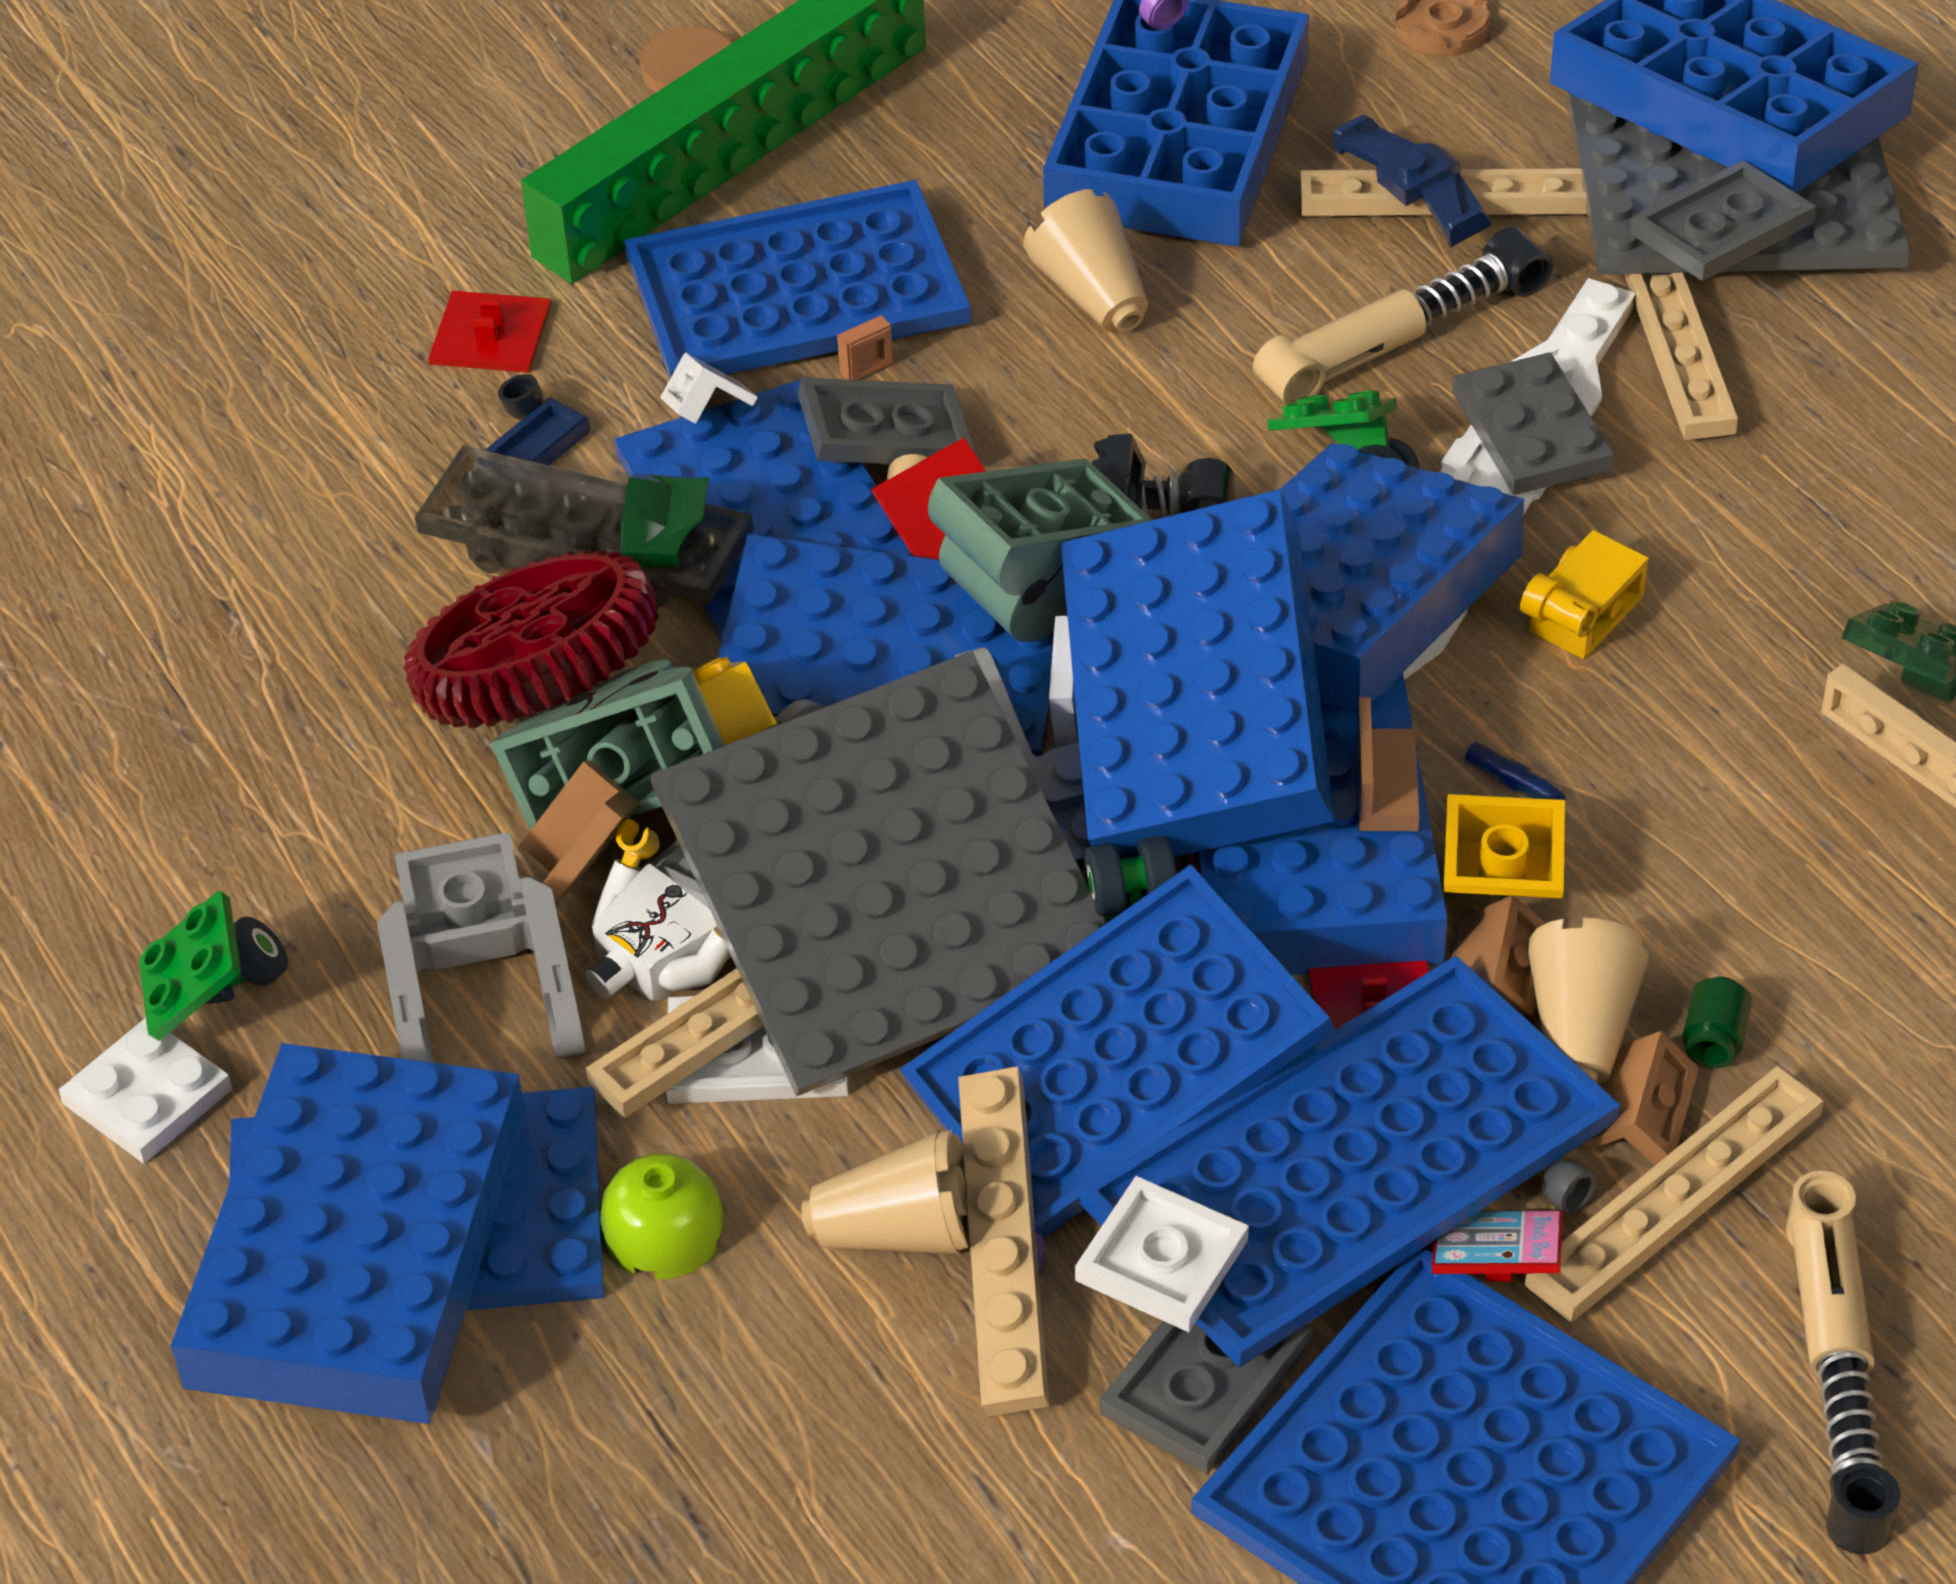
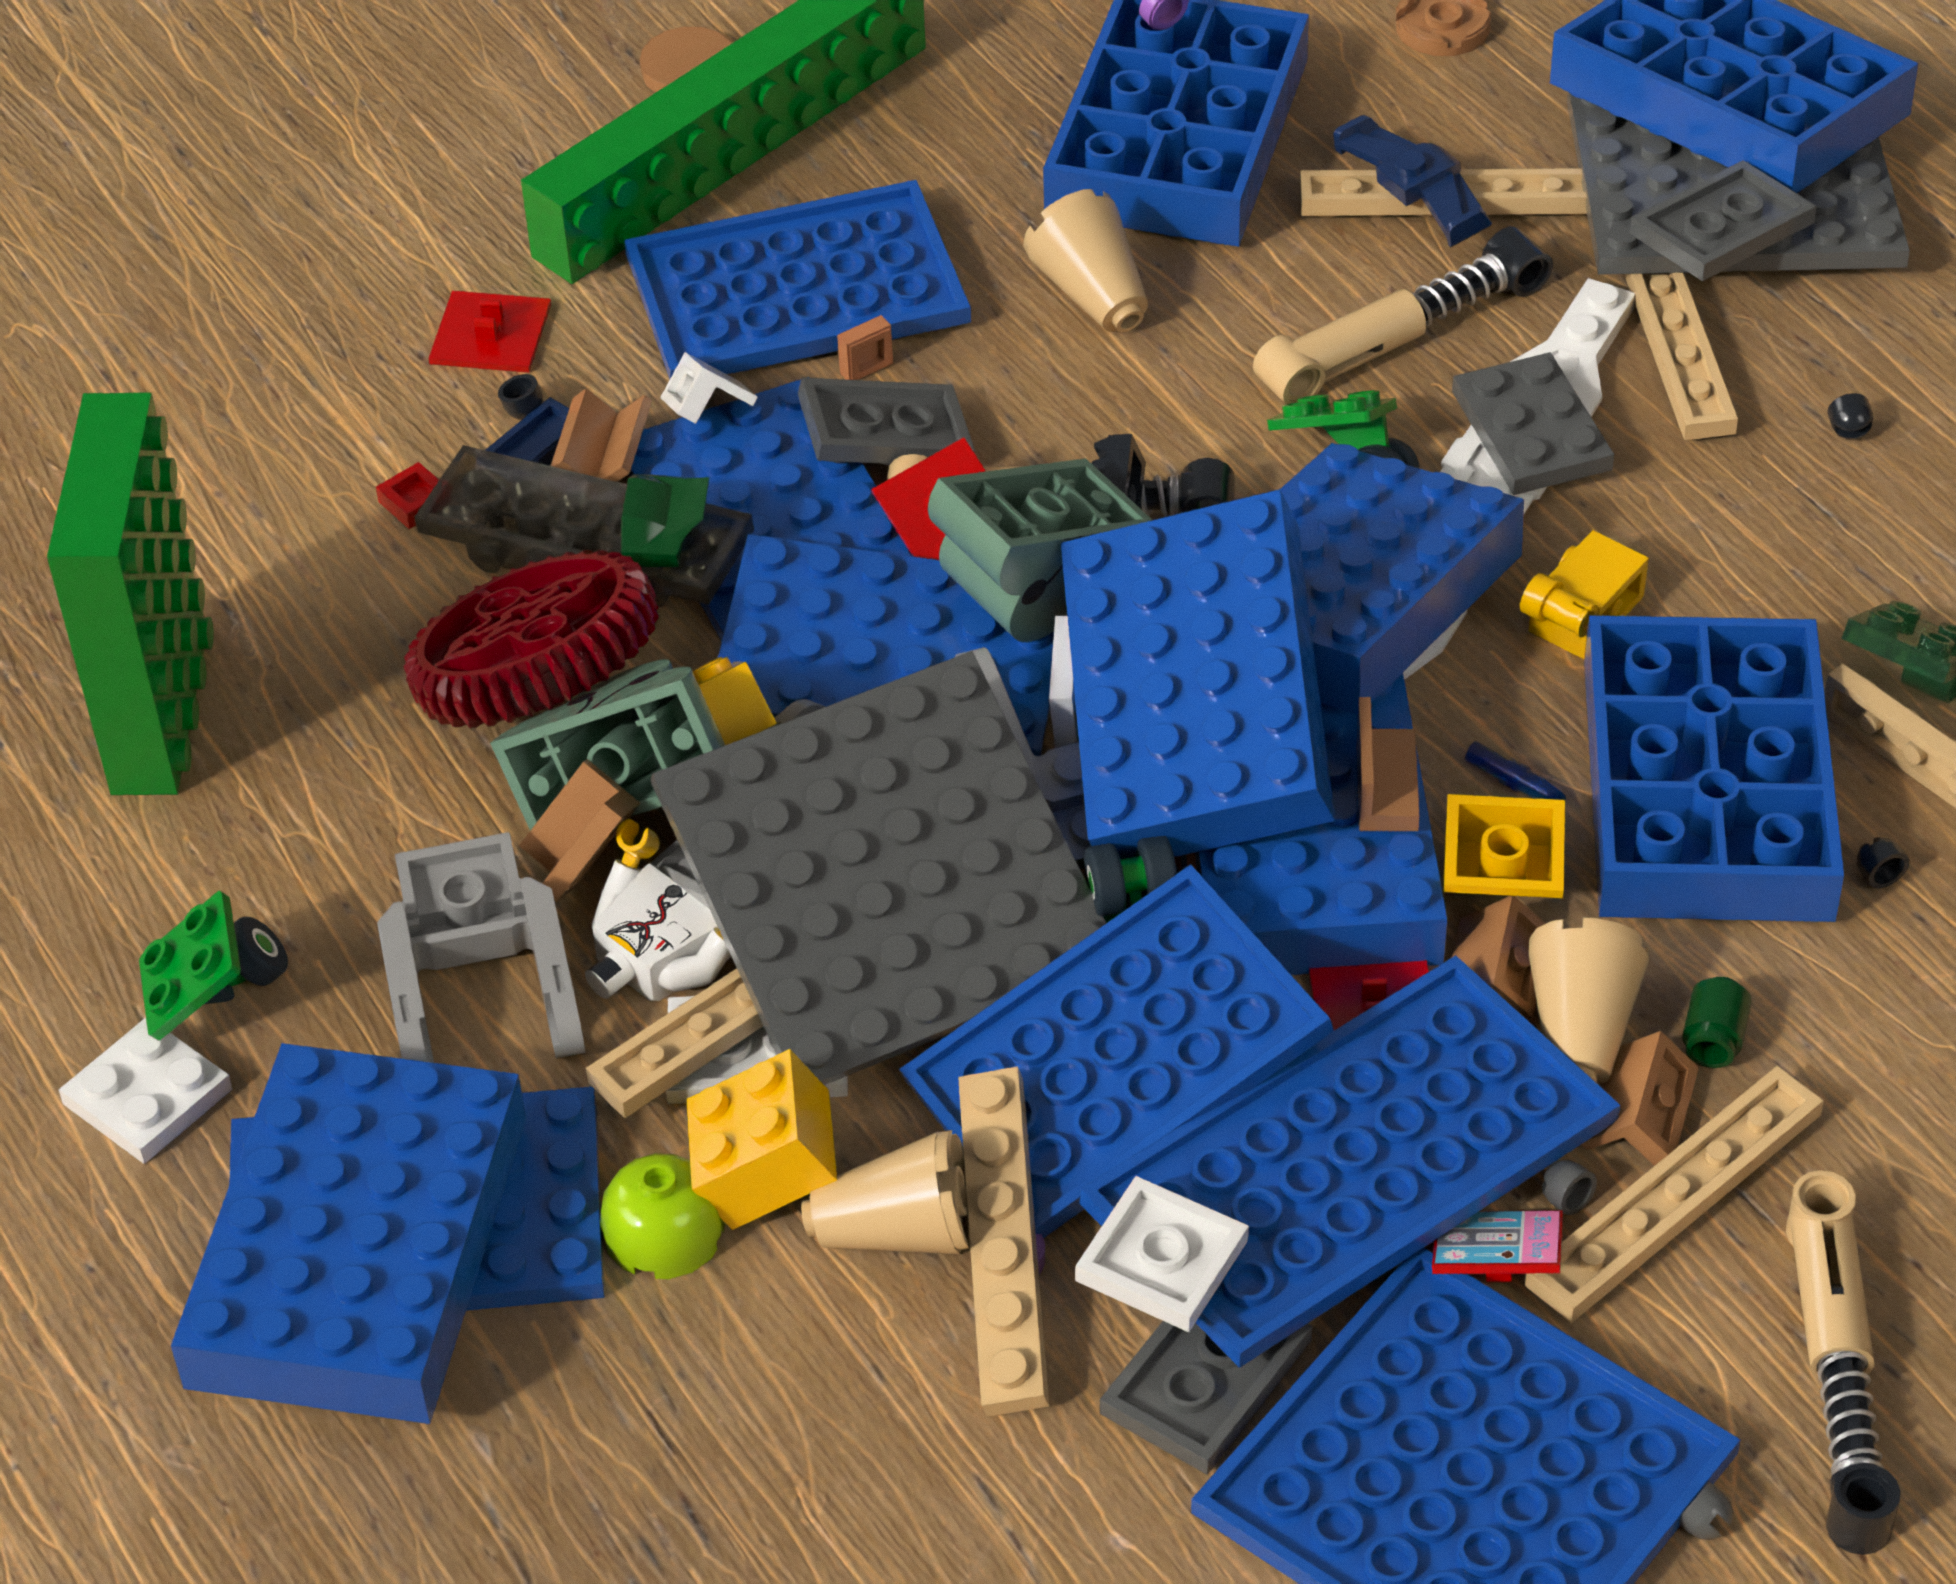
none -> green brick [47,392,214,795]
none -> red plate [376,462,452,530]
none -> medium nougat panel [549,388,652,501]
none -> yellow brick [686,1049,837,1230]
none -> blue brick [1584,615,1844,922]
none -> dark grey hinge [1679,1481,1734,1541]
none -> black hinge [1827,393,1873,440]
none -> black hinge [1856,837,1910,889]

